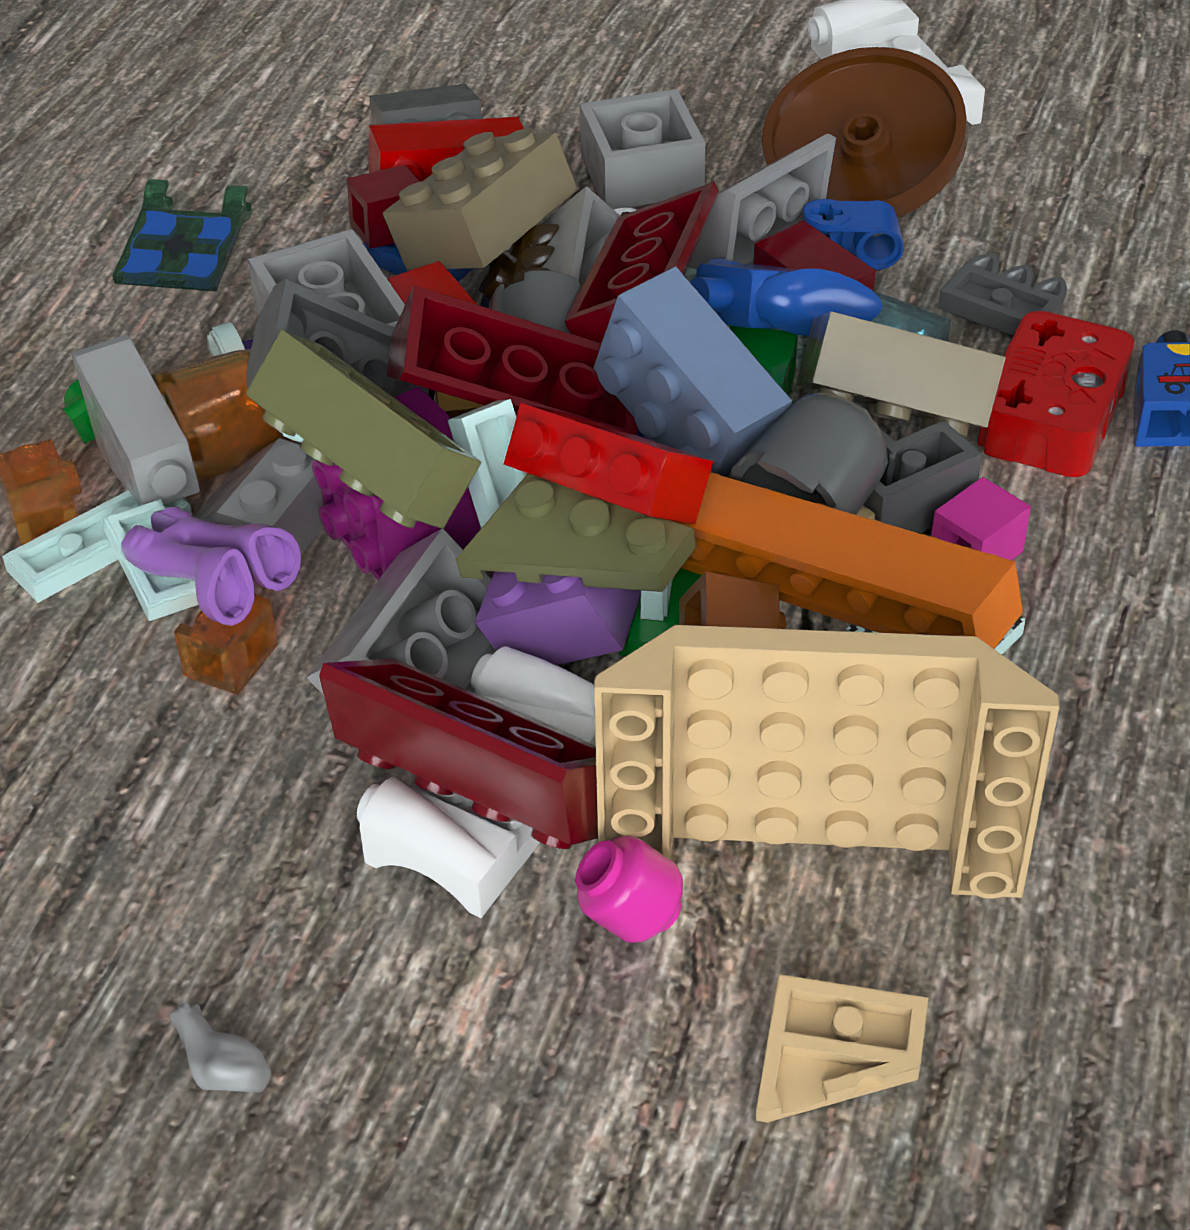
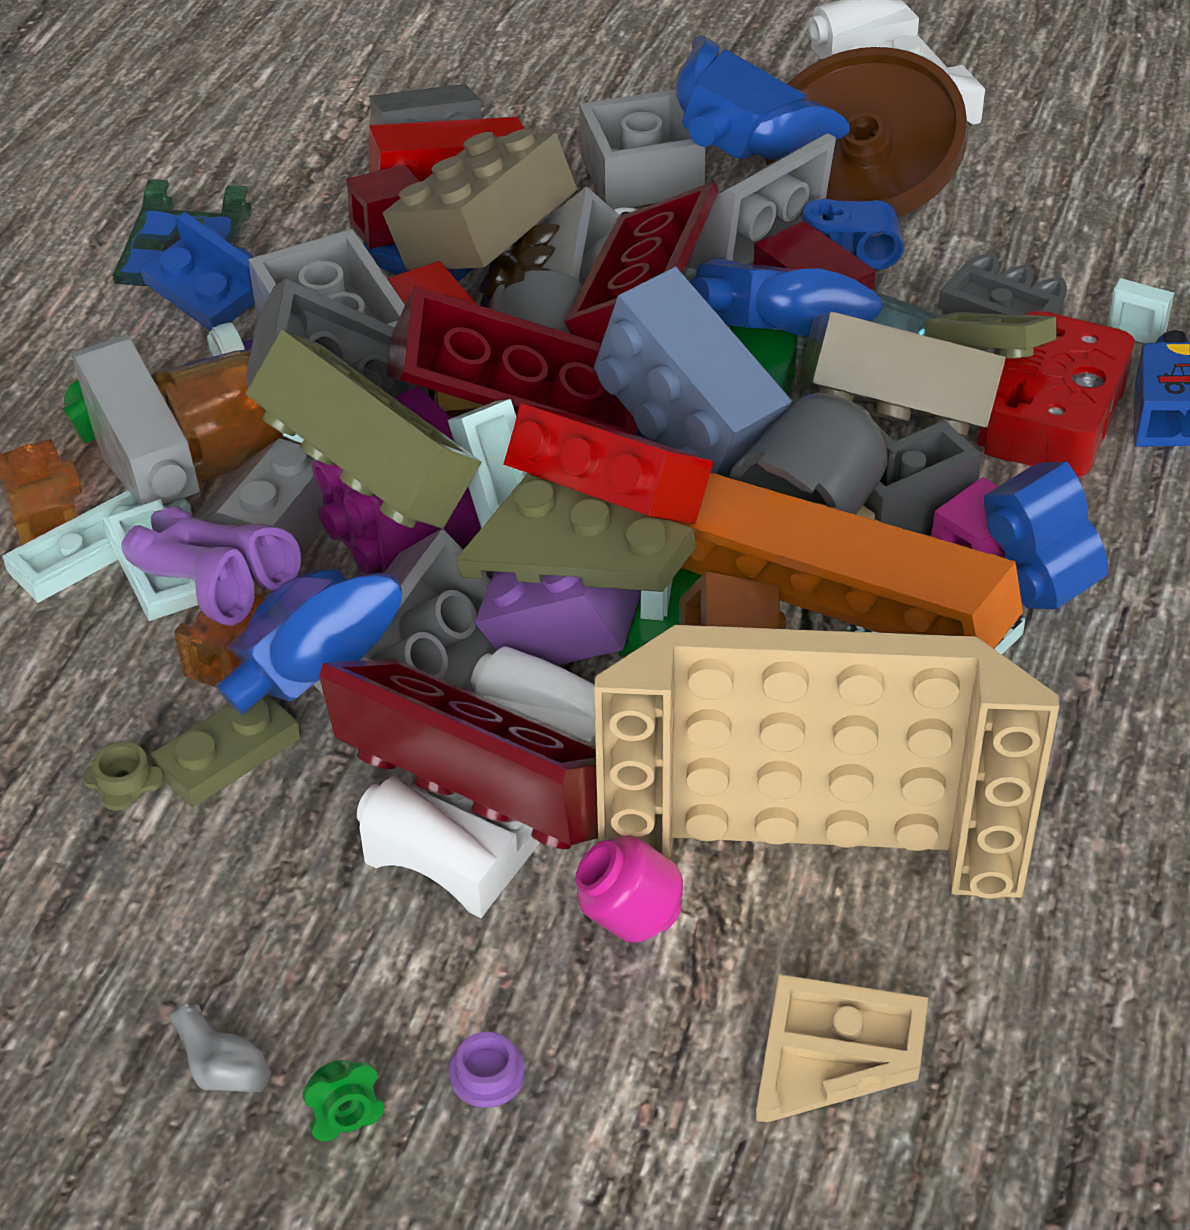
none -> olive plate [83,742,164,811]
none -> blue bracket [140,212,255,331]
none -> olive plate [150,694,300,808]
none -> blue torso [216,569,402,715]
none -> green plate [302,1060,384,1142]
none -> medium lavender plate [449,1032,525,1107]
none -> blue torso [676,35,850,160]
none -> olive plate [925,312,1057,358]
none -> blue brick [984,461,1108,609]
none -> light aqua tile [1107,278,1174,344]

